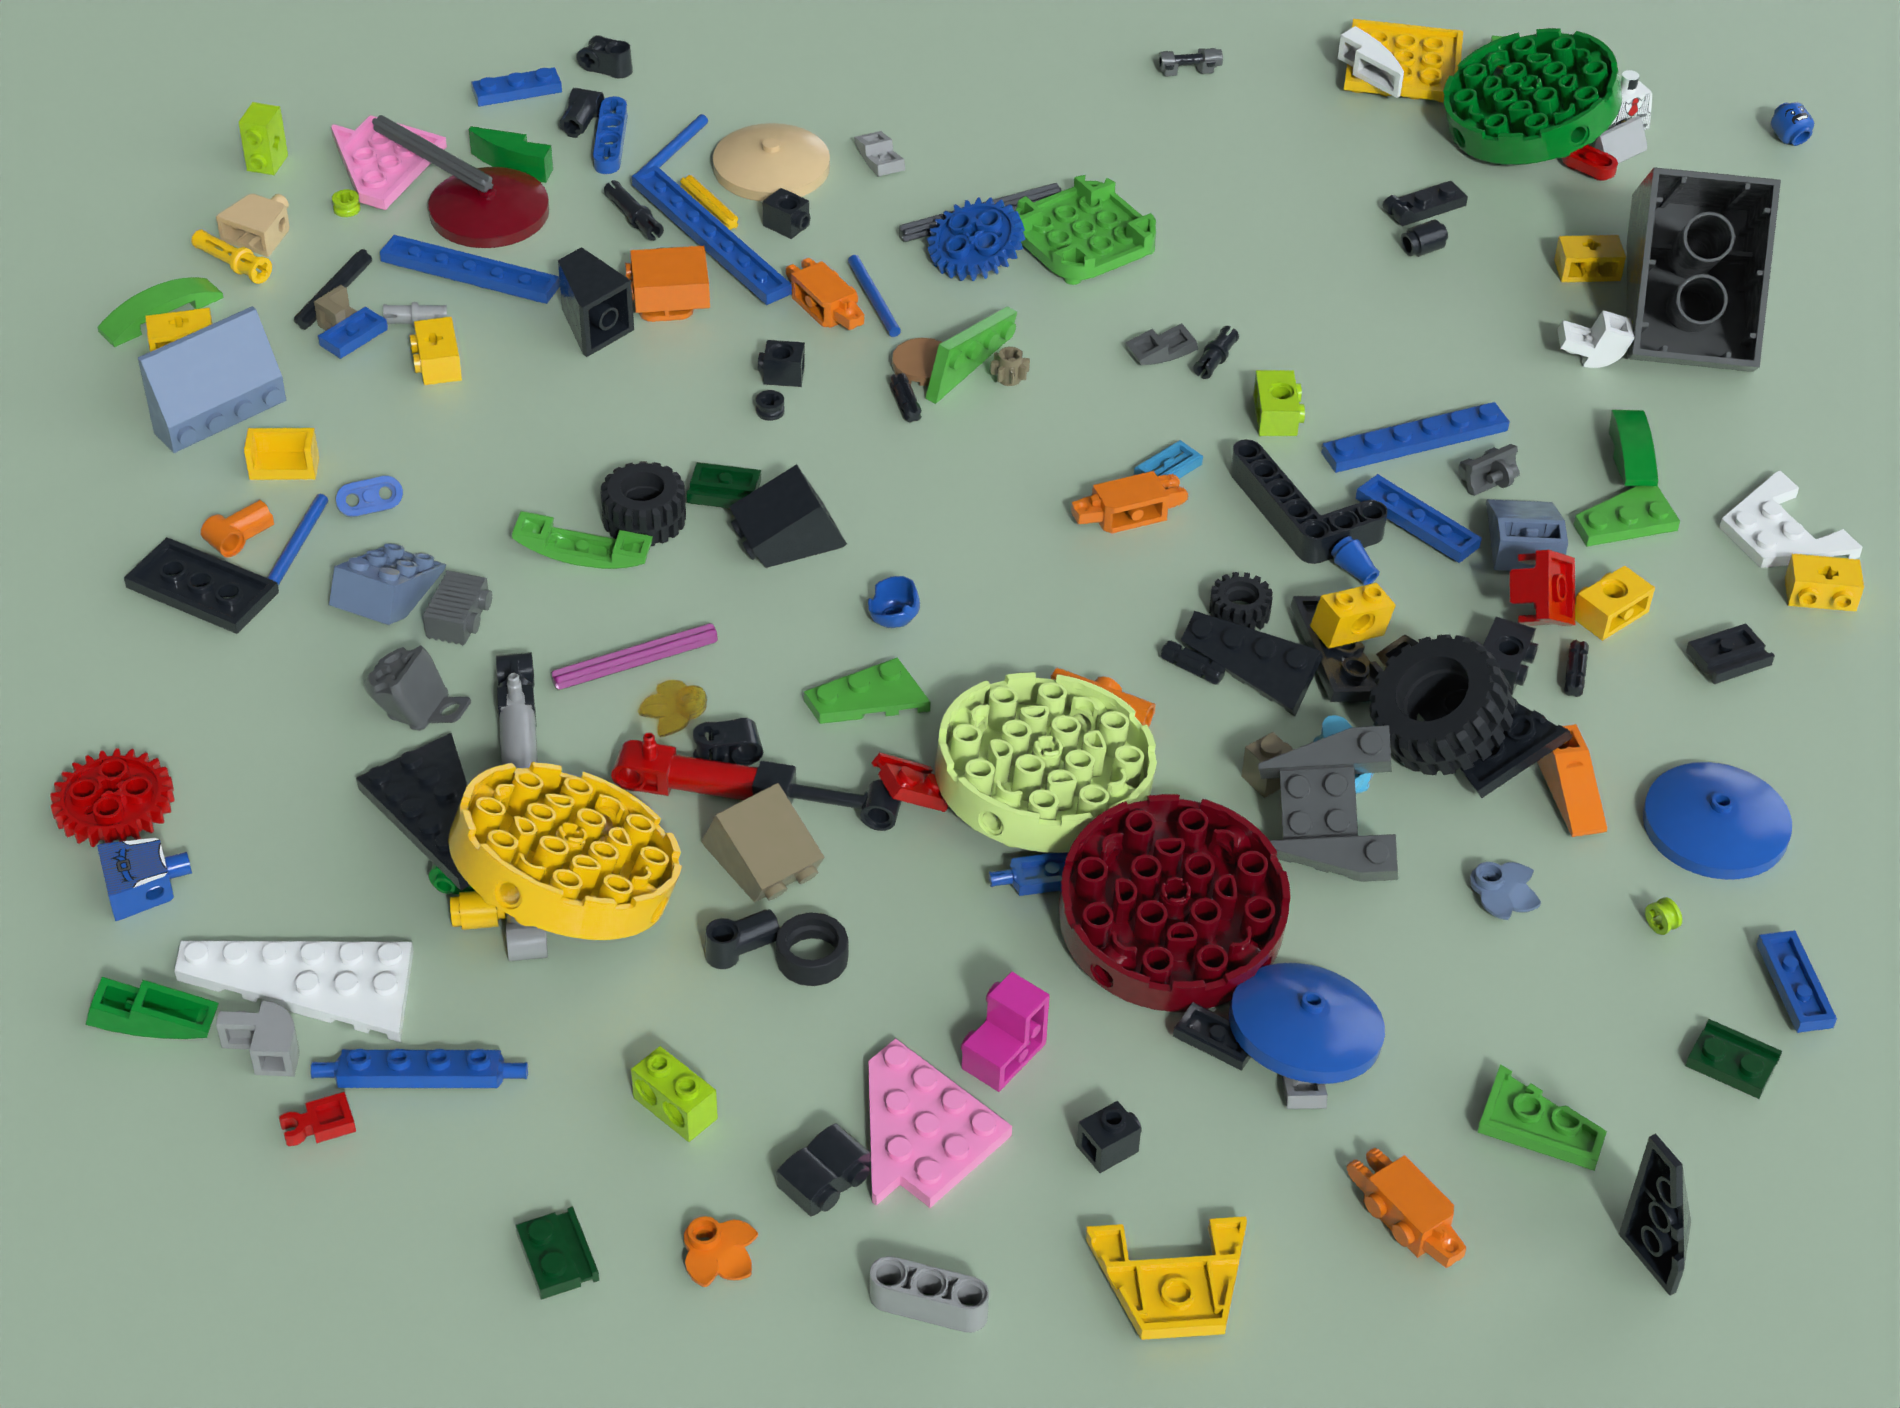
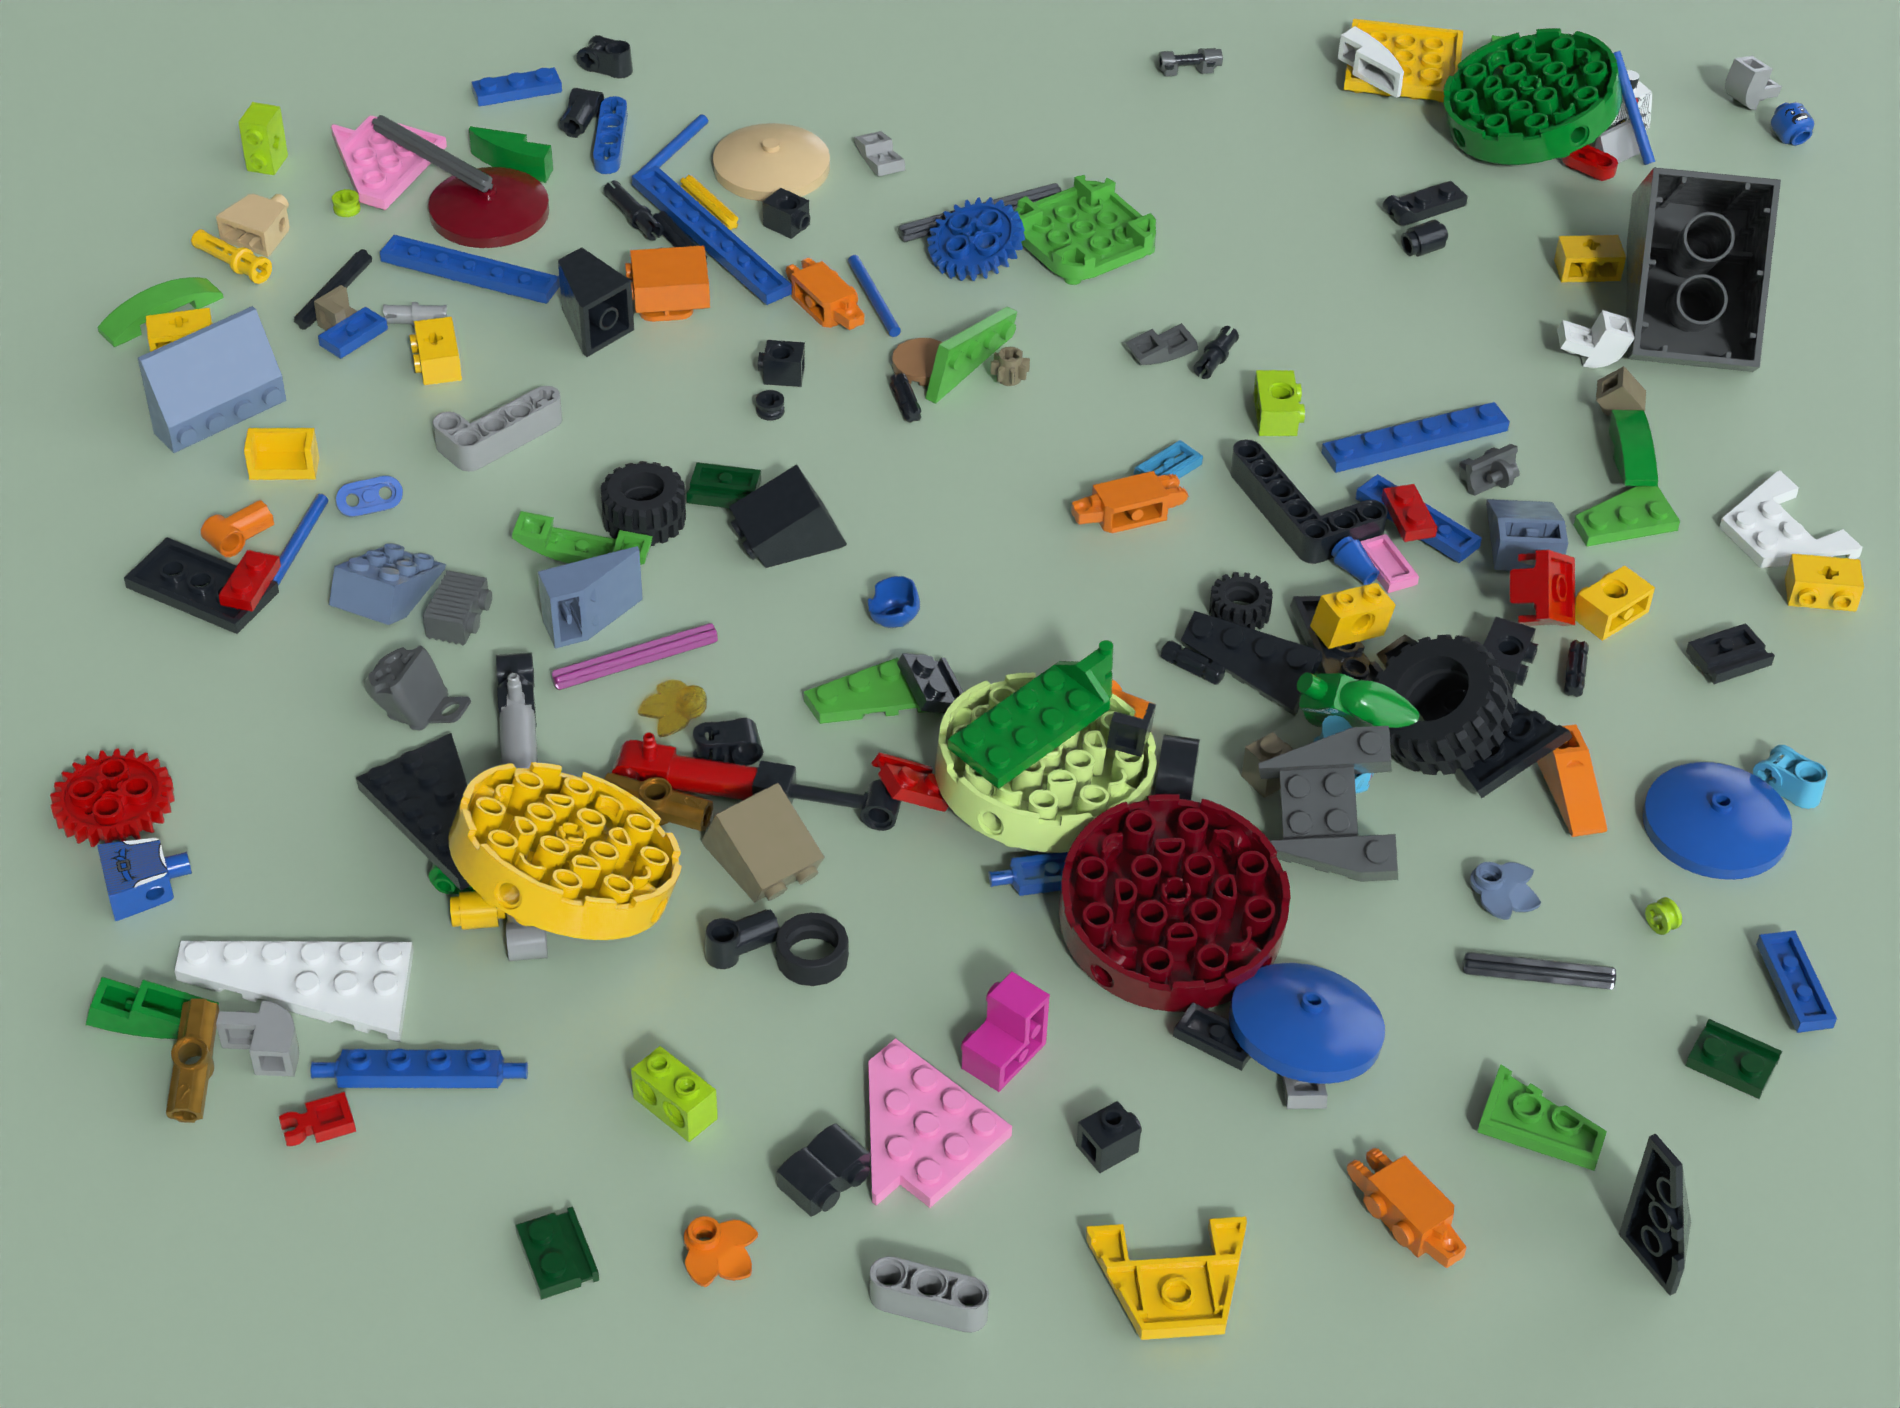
none -> pearl gold piece [166,999,219,1123]
none -> red plate [219,550,281,612]
none -> light grey beam [433,386,562,472]
none -> sand blue slope [538,546,643,649]
none -> pearl gold piece [604,773,713,831]
none -> black axle [653,211,708,264]
none -> black plate [897,653,963,713]
none -> green hinge [948,640,1113,789]
none -> black panel [1106,702,1156,757]
none -> black brick [1155,734,1200,800]
none -> green torso [1297,672,1420,728]
none -> bright pink tile [1360,534,1419,593]
none -> red plate [1381,484,1437,542]
none -> black axle [1463,952,1616,990]
none -> dark tan brick [1596,366,1646,416]
none -> blue bar [1614,51,1656,165]
none -> light grey brick [1725,56,1782,110]
none -> medium azure piece [1753,745,1828,809]

